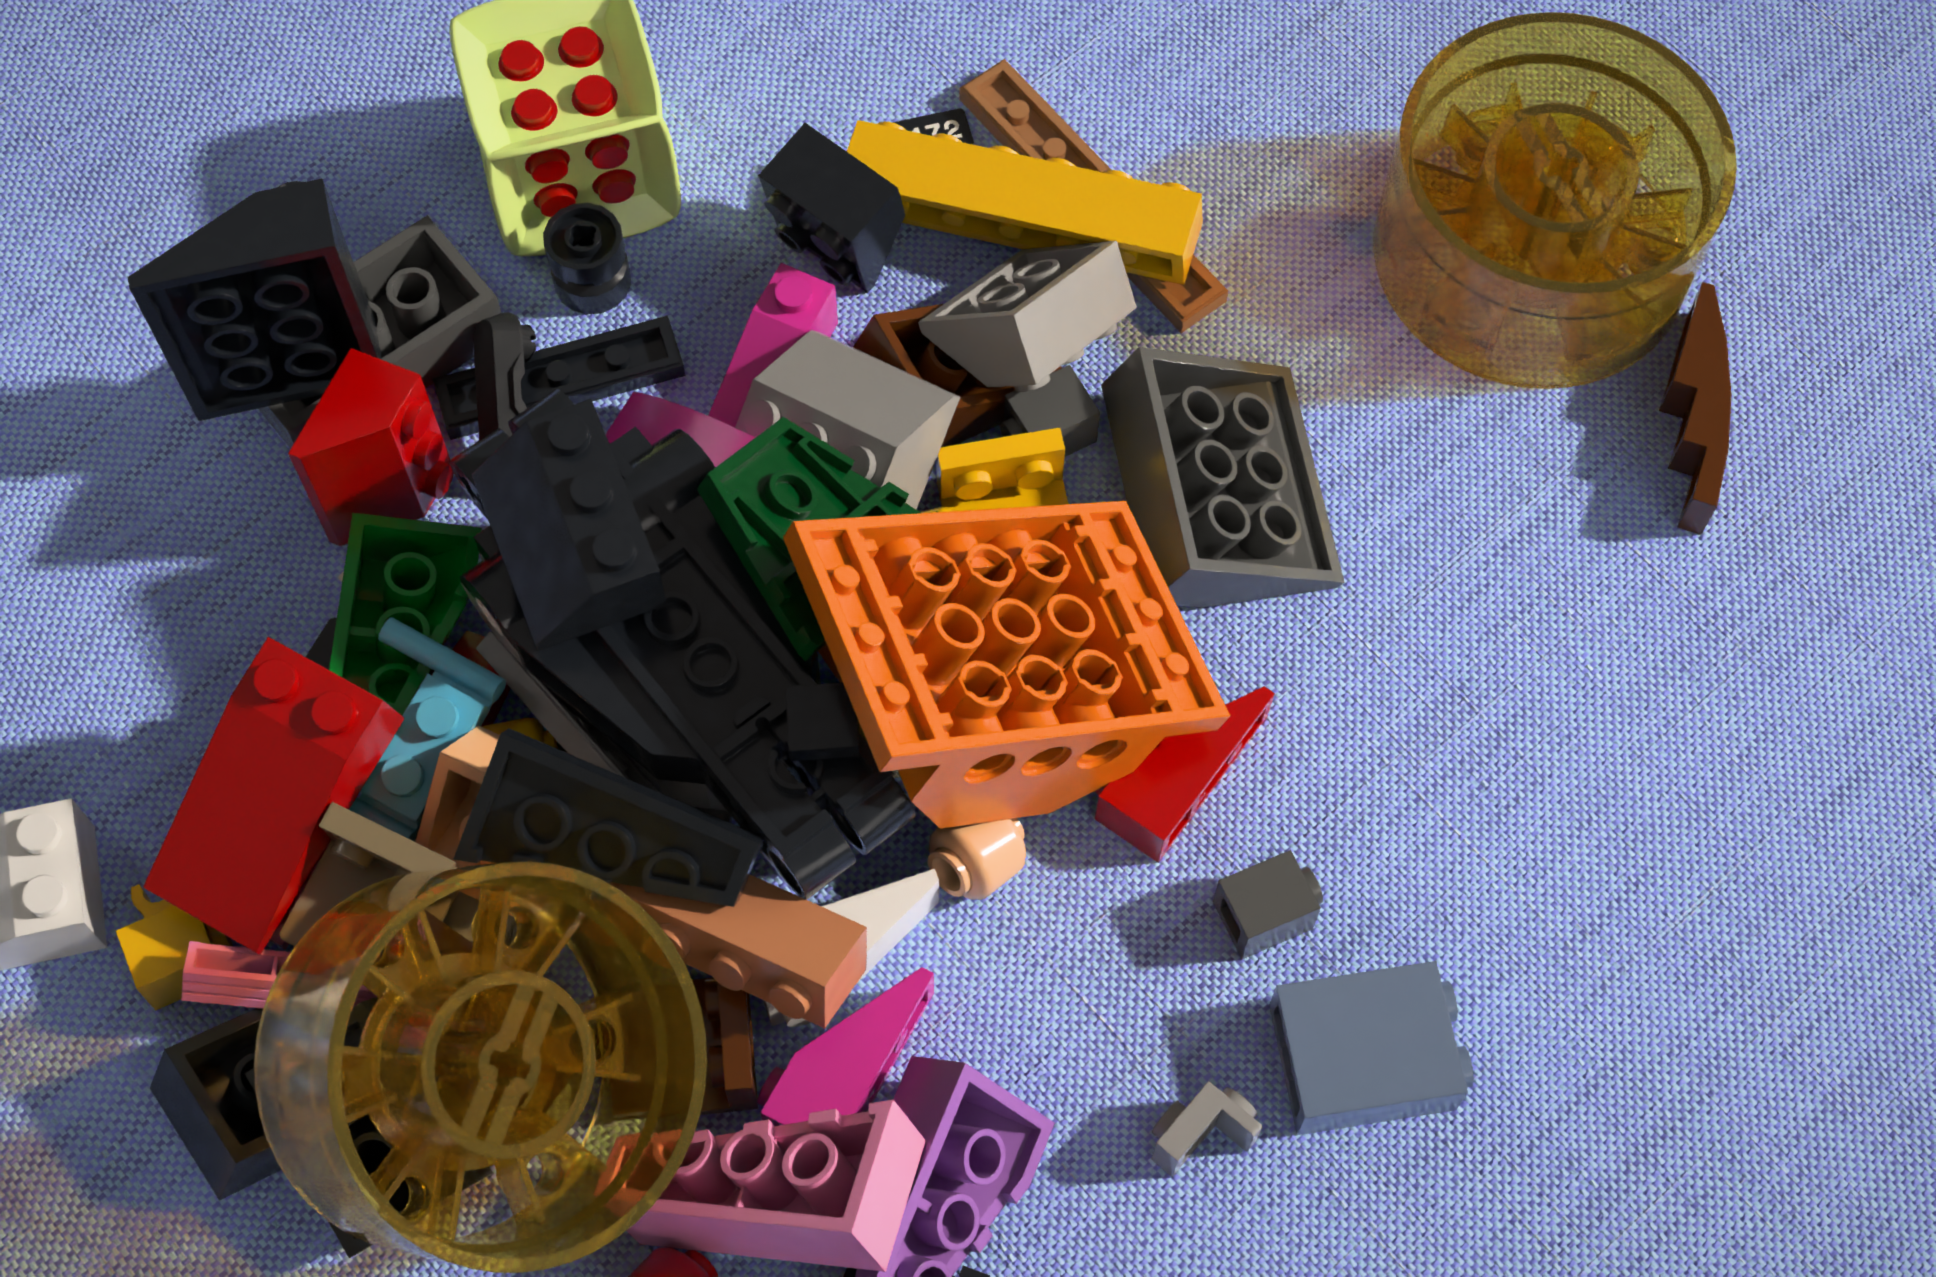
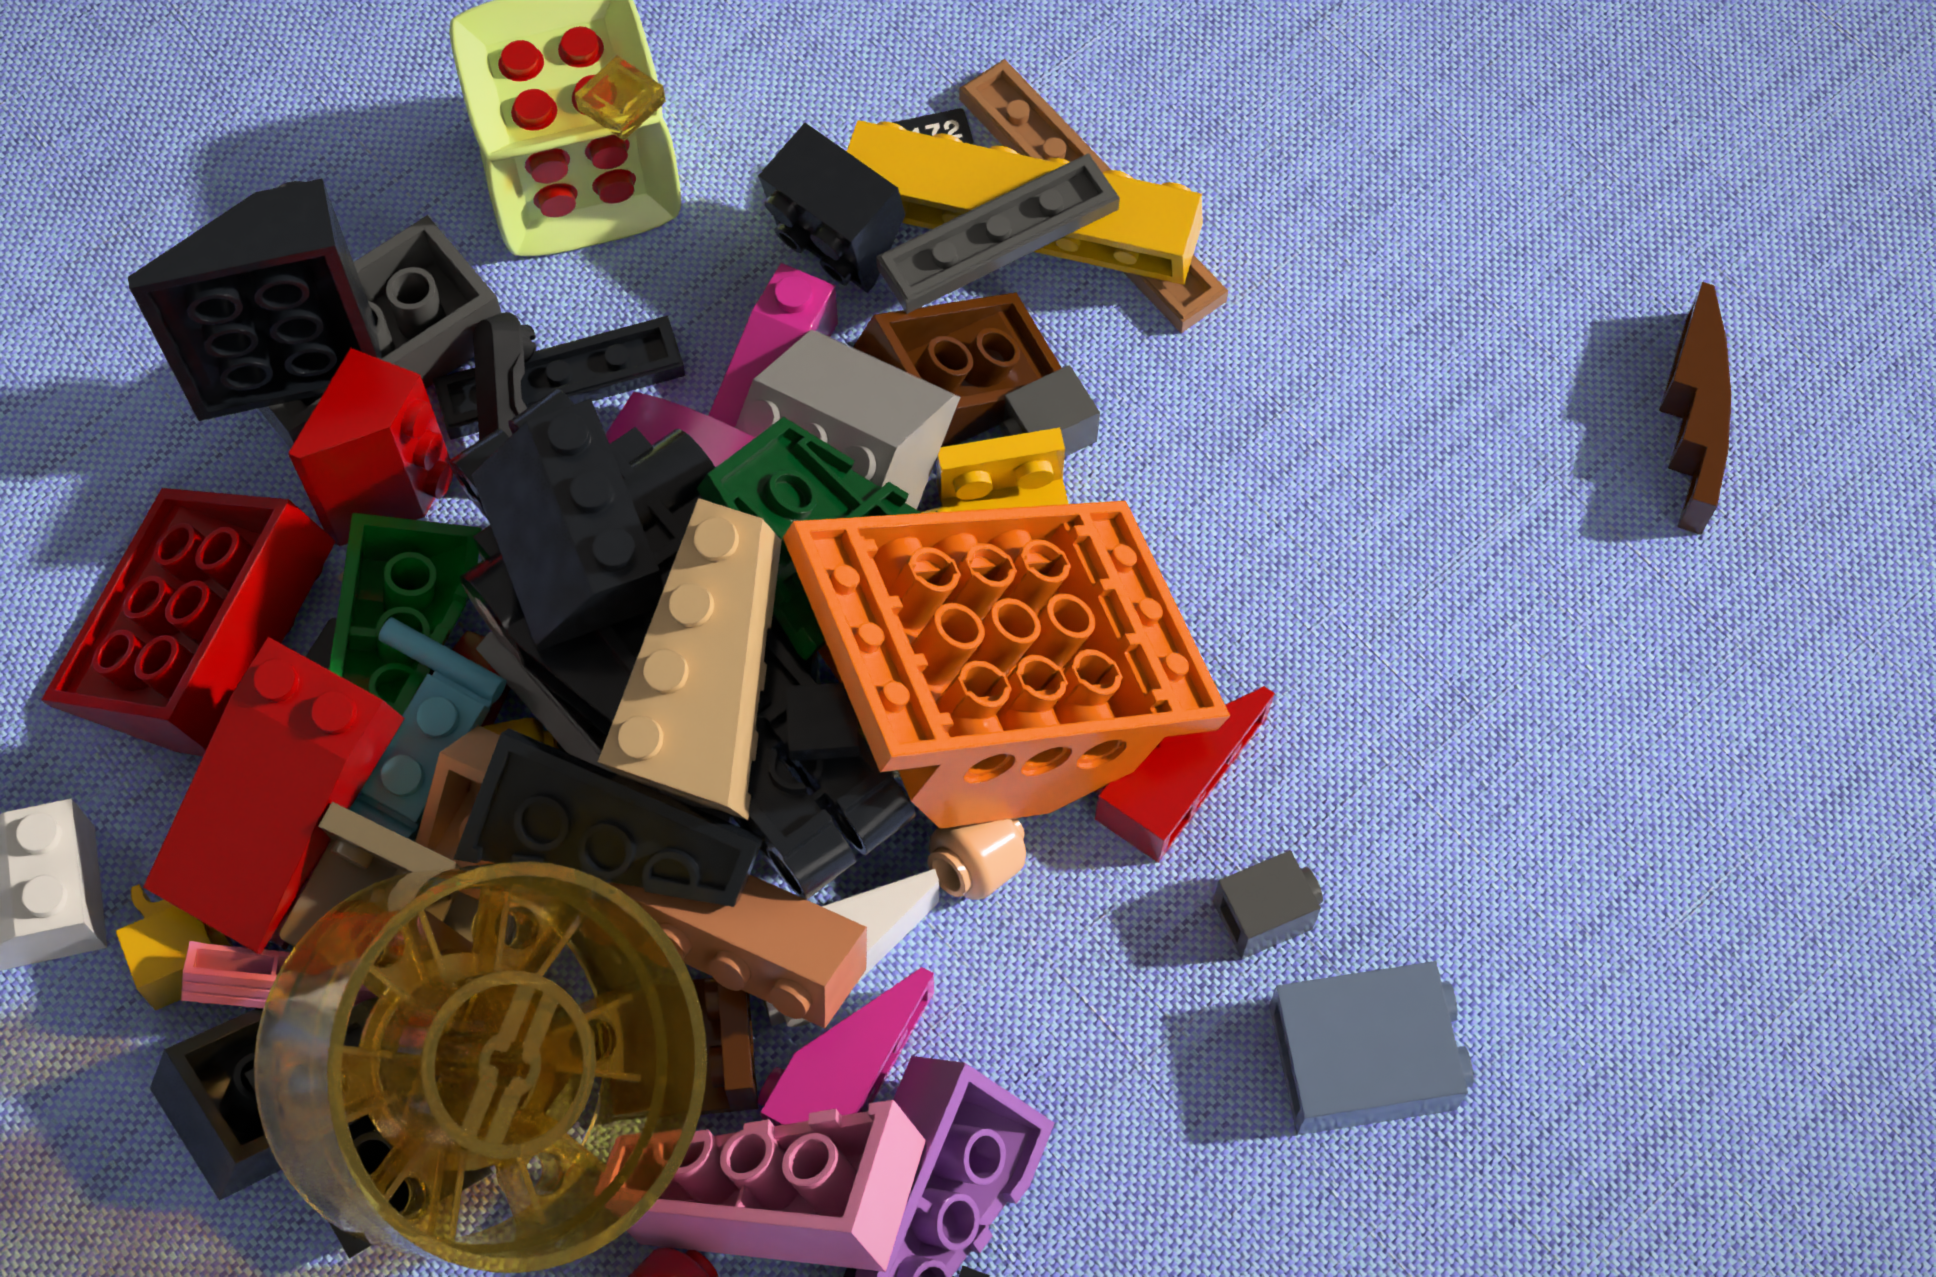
black wheel [543,203,631,314] -> none
light grey slope [918,241,1137,392] -> none
dark grey slope [1101,347,1345,607] -> none
light grey bracket [1151,1081,1262,1177] -> none
clear yellow wheel [1373,12,1737,389] -> none
none -> red slope [41,488,336,757]
none -> clear yellow tile [575,55,666,141]
none -> tan wedge [598,498,782,820]
none -> dark grey tile [876,153,1120,314]

